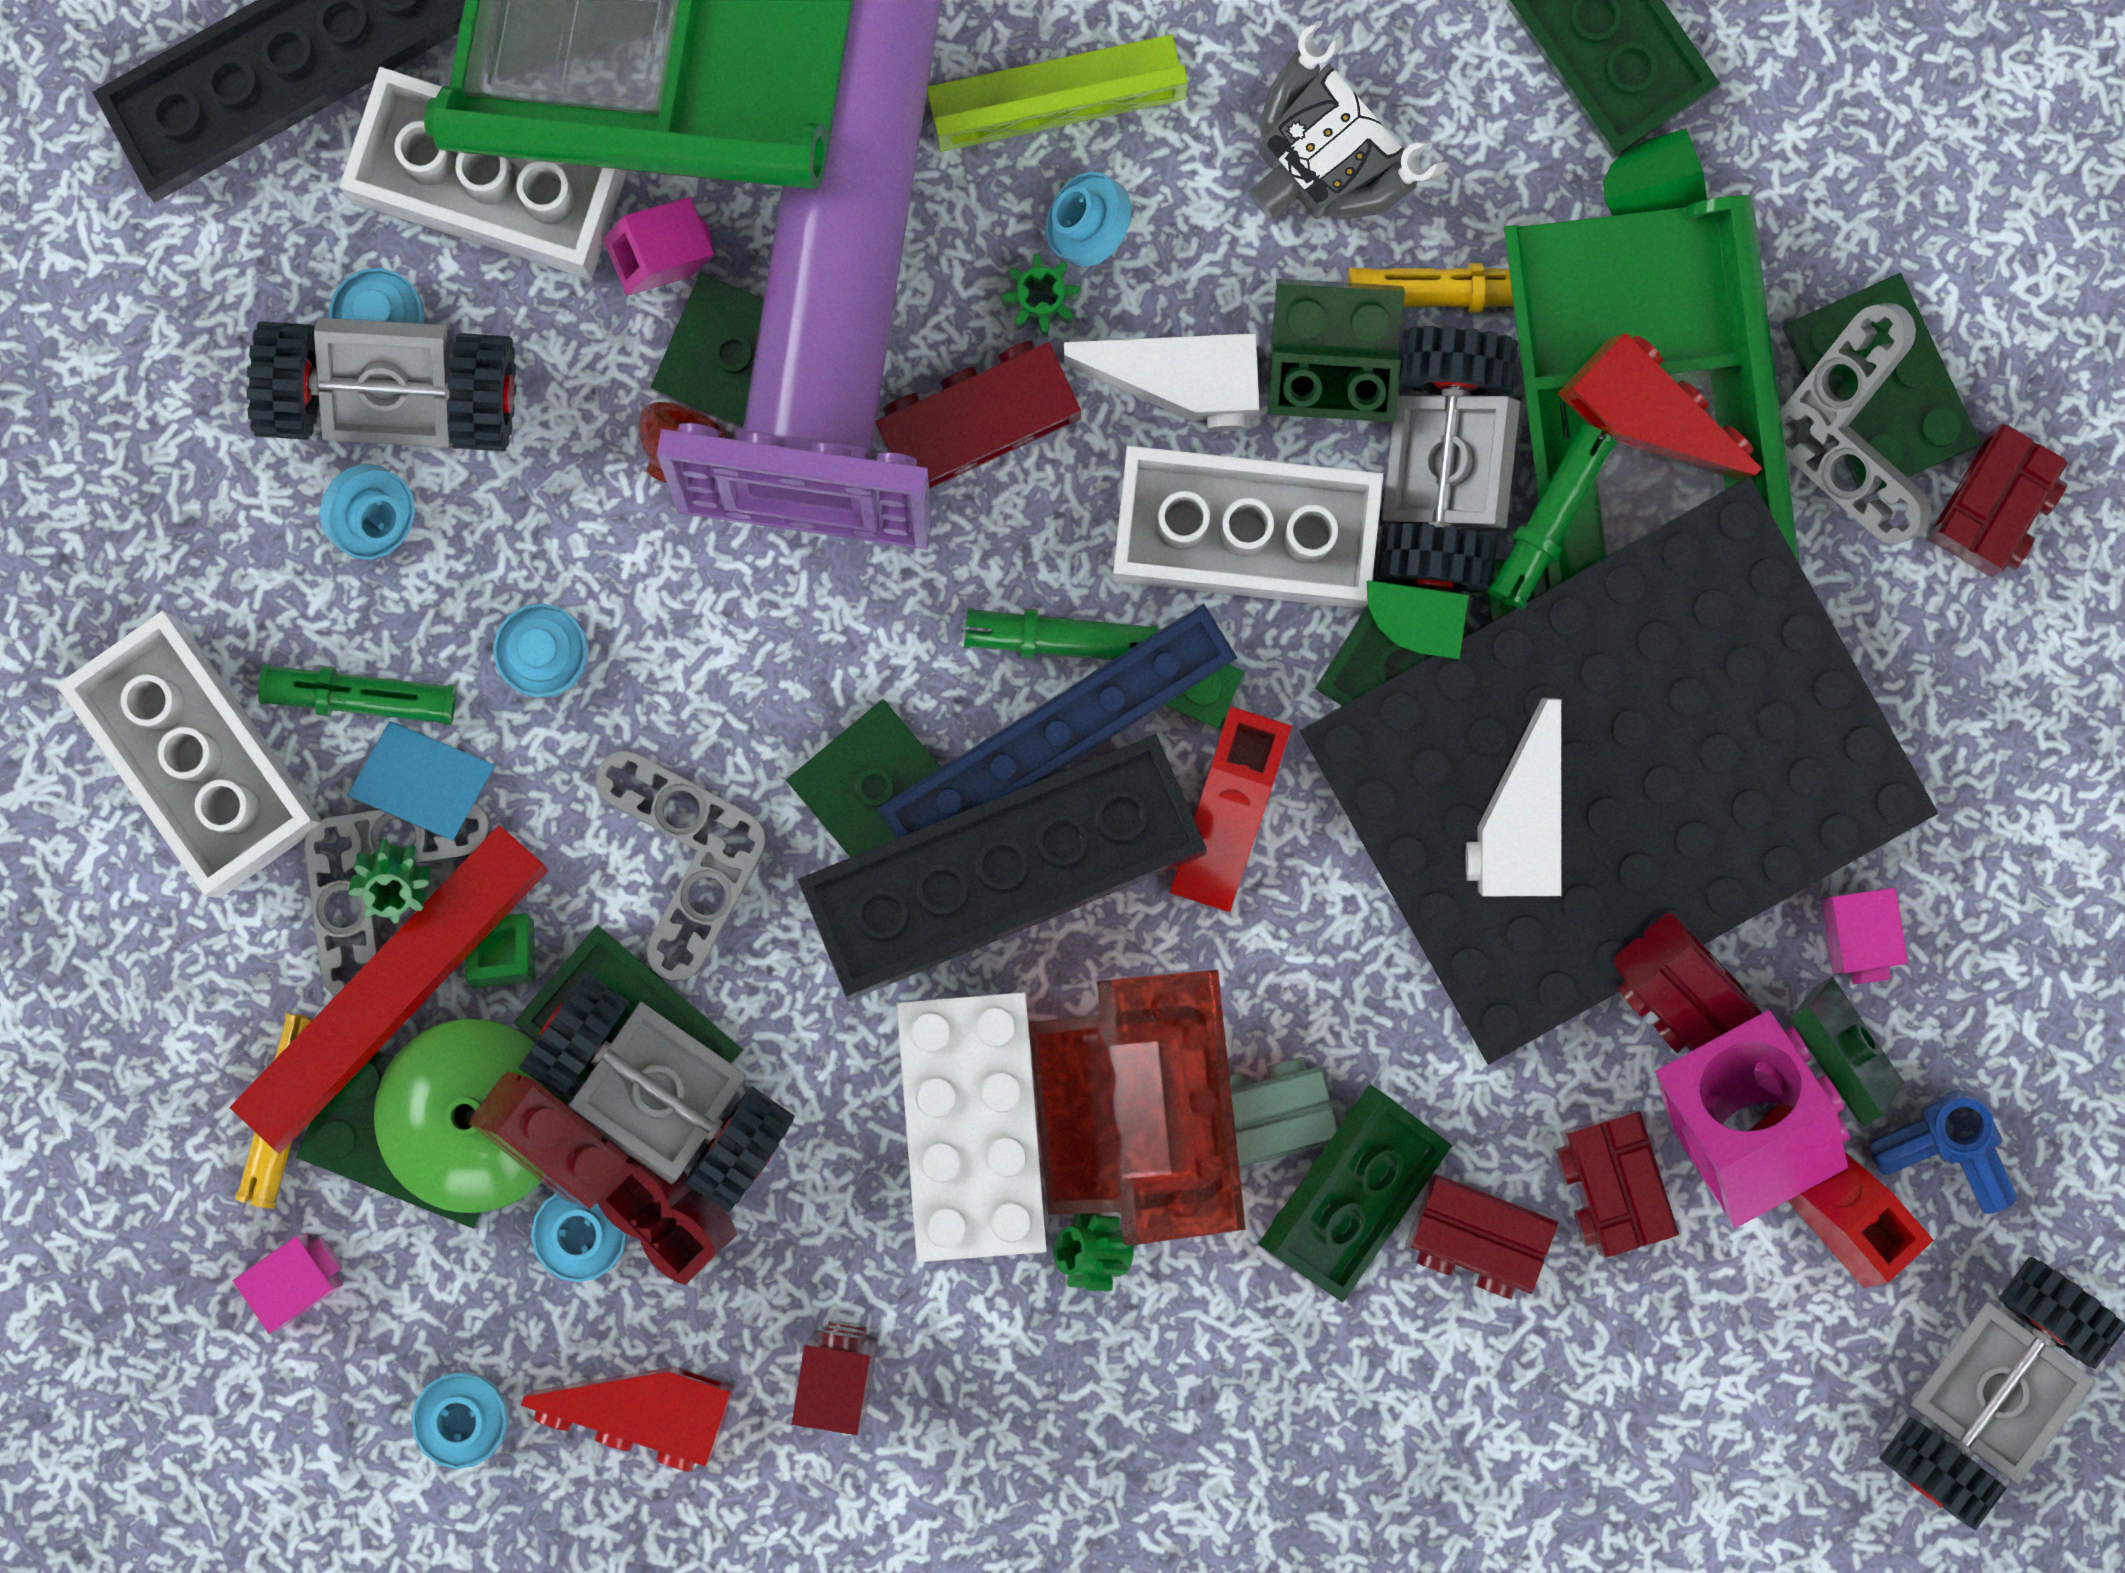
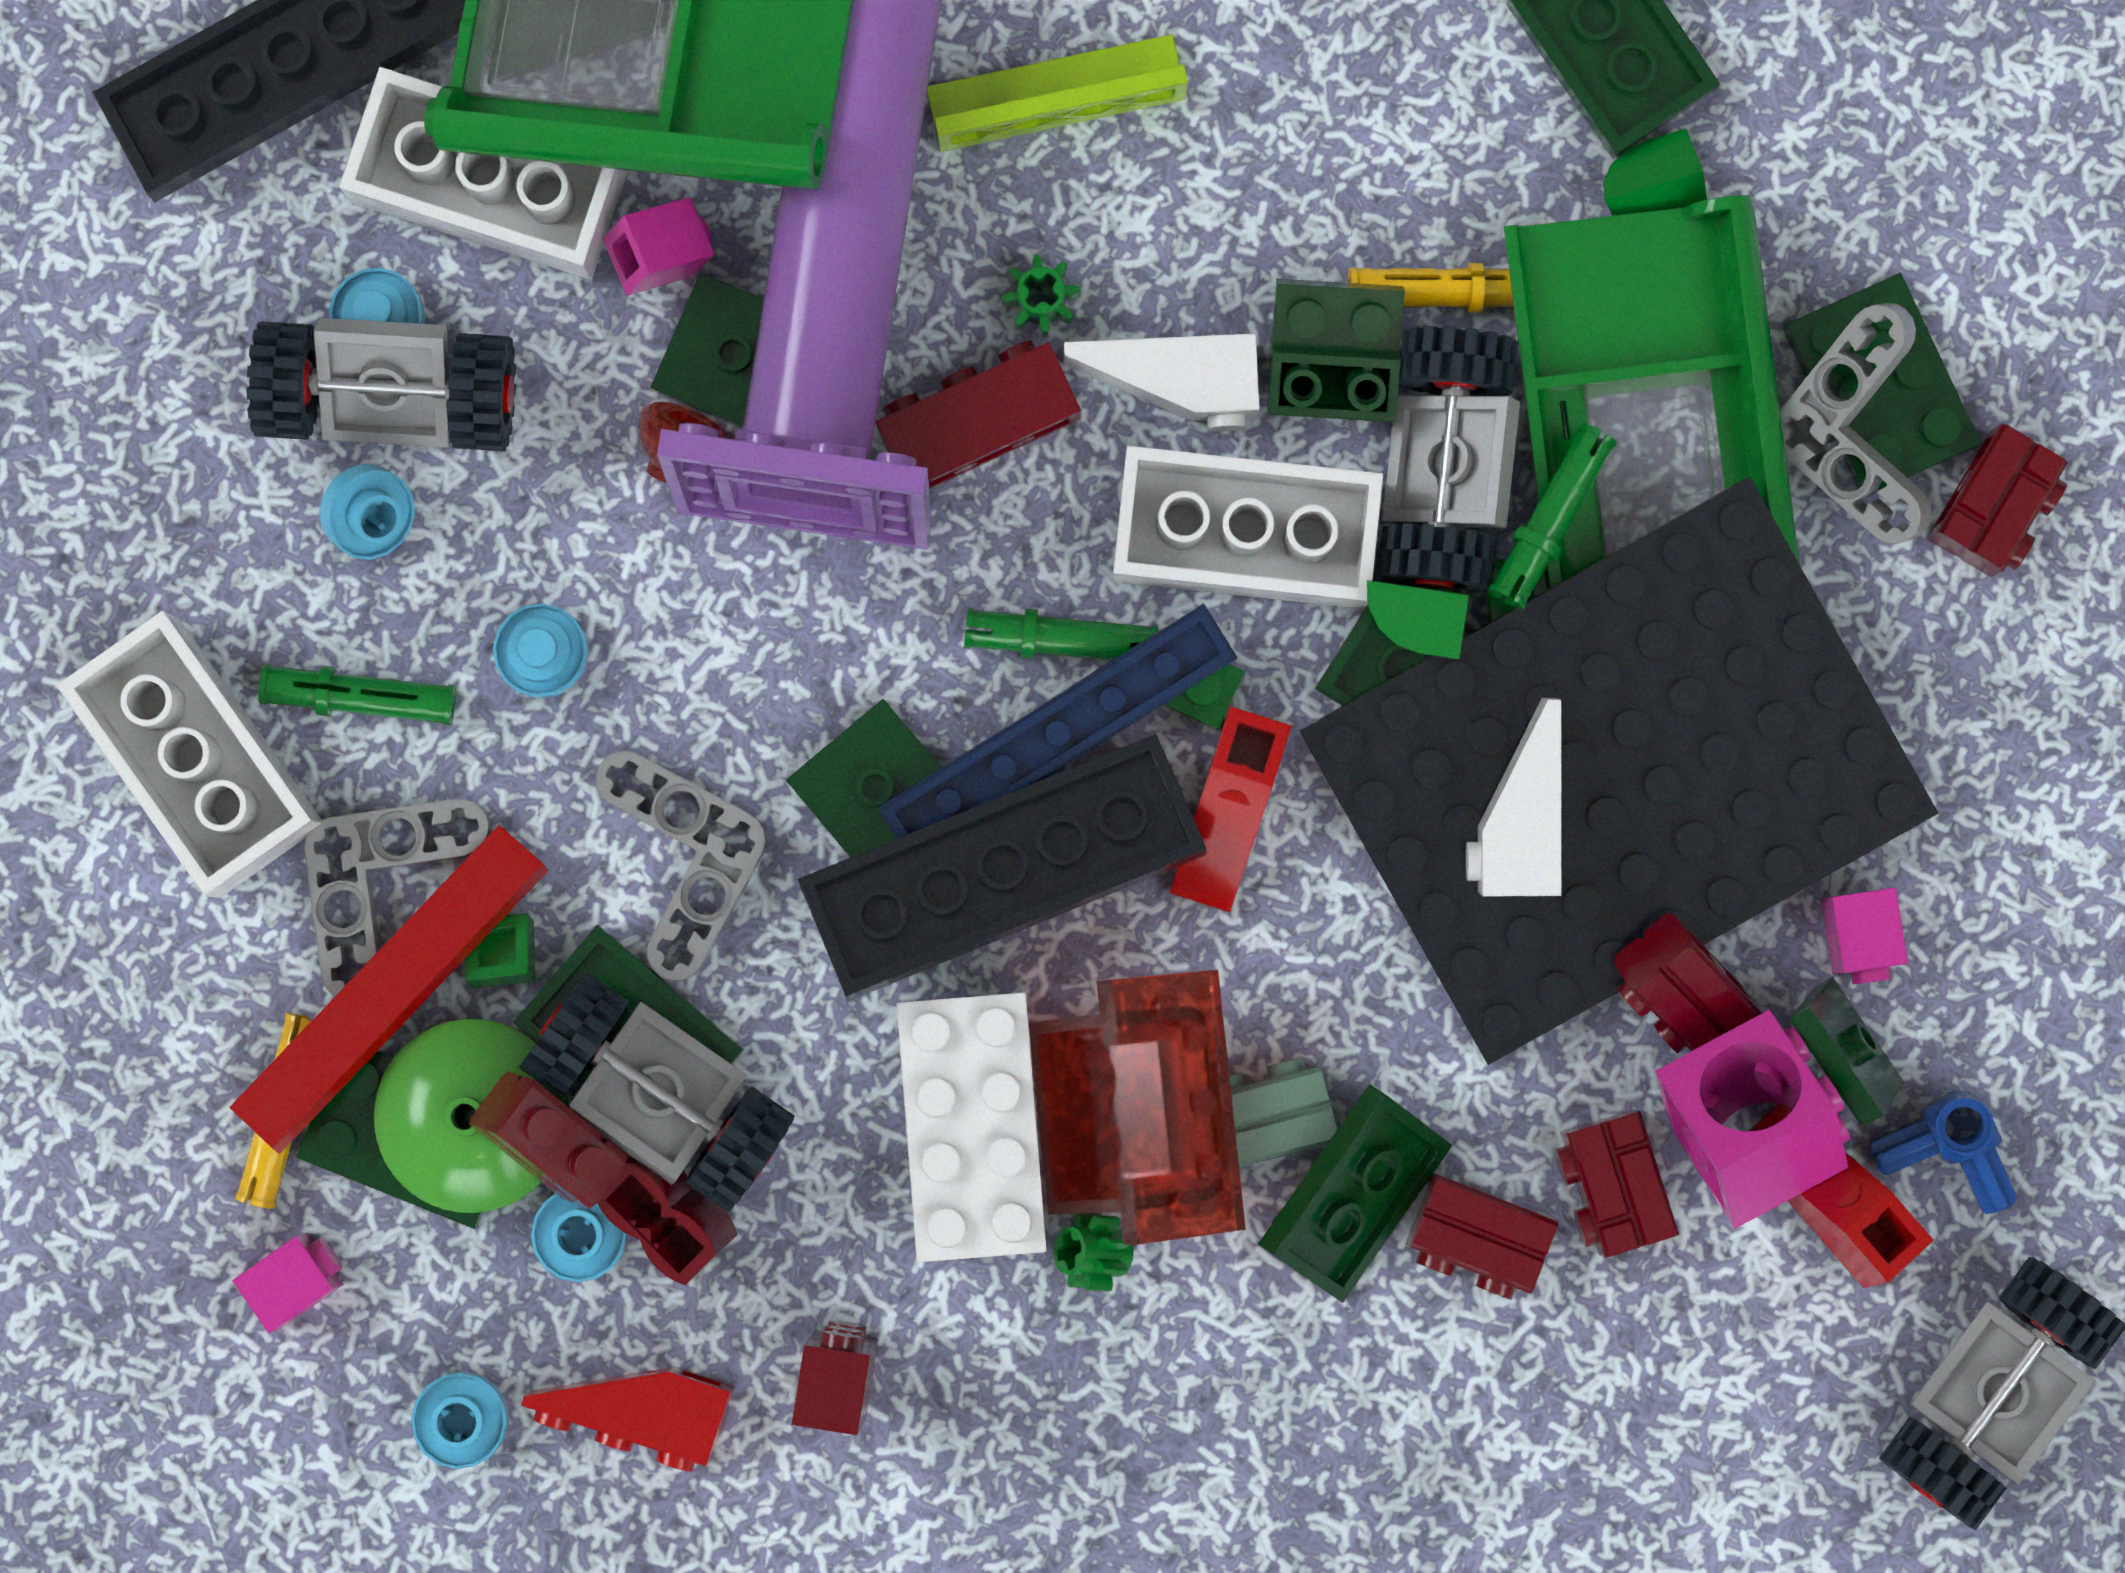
dark azure sticker [347,721,495,841] -> none
green gear [348,839,431,924] -> none
medium azure plate [1046,171,1132,267] -> none
torso [1248,21,1446,220] -> none
red slope [1557,332,1762,479] -> none

